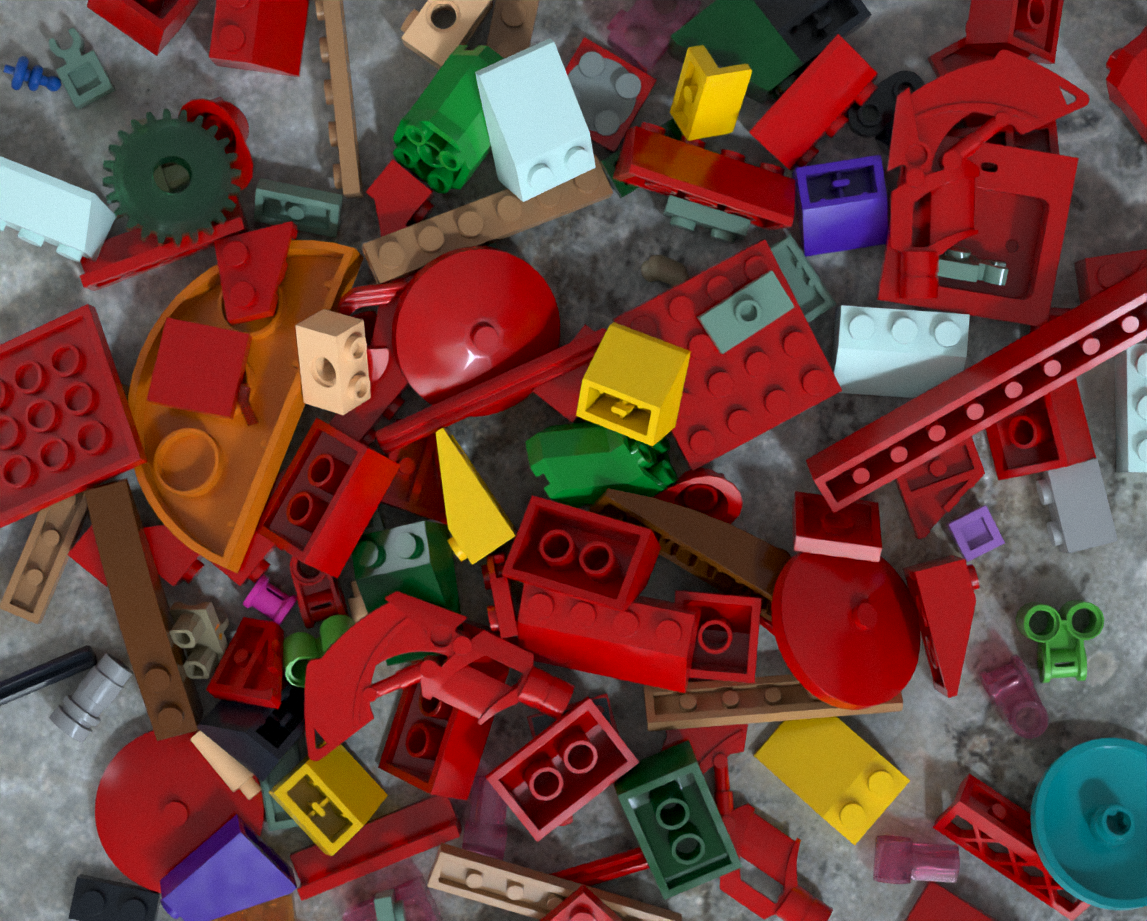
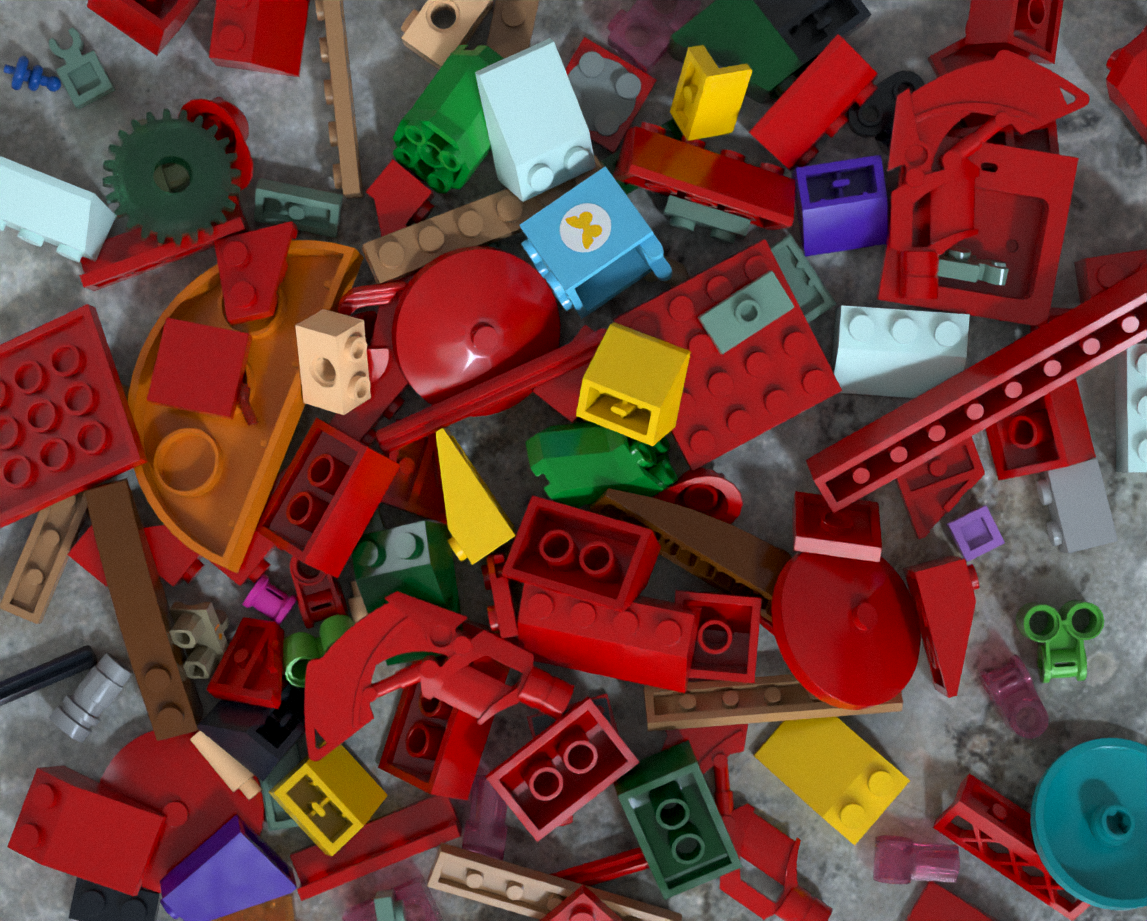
none -> red slope [7,765,167,896]
none -> medium azure container [520,166,673,319]

